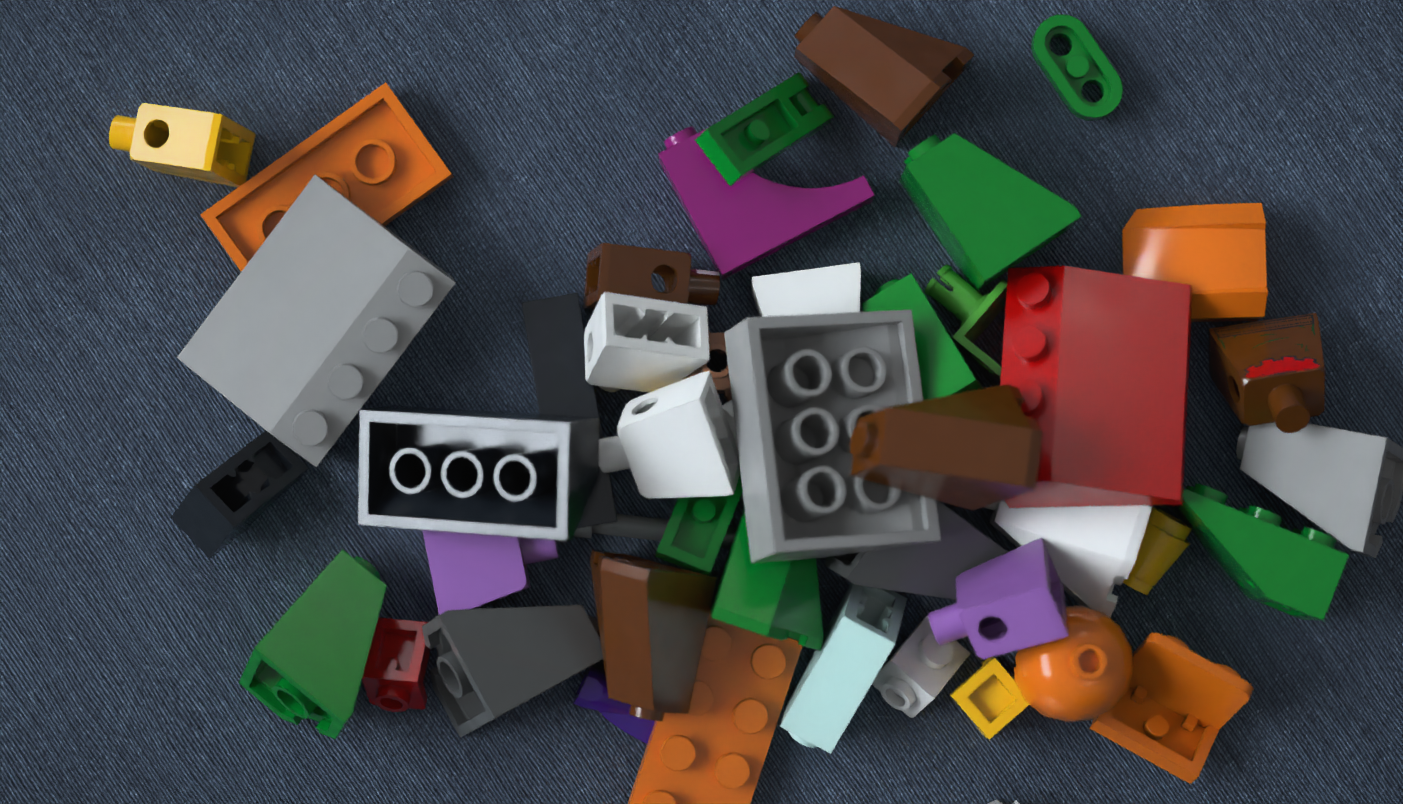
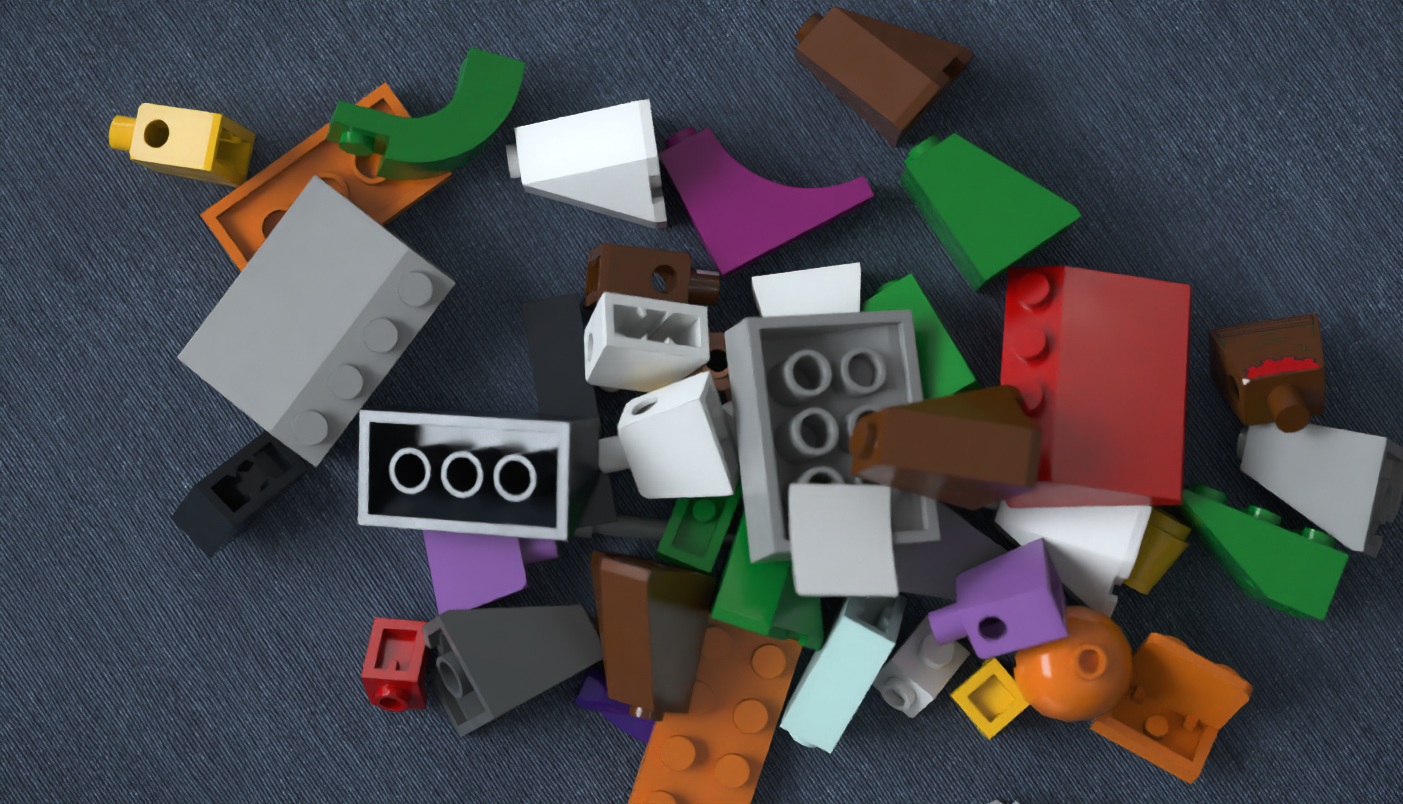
green slope [239,549,387,739] -> none
green plate [695,72,835,186] -> none
bright green bracket [925,264,1007,381] -> none
green plate [1031,14,1123,121] -> none
orange slope [1122,203,1268,322] -> none
none -> green arch [326,47,526,180]
none -> white slope [506,99,668,229]
none -> white sticker [789,484,898,596]

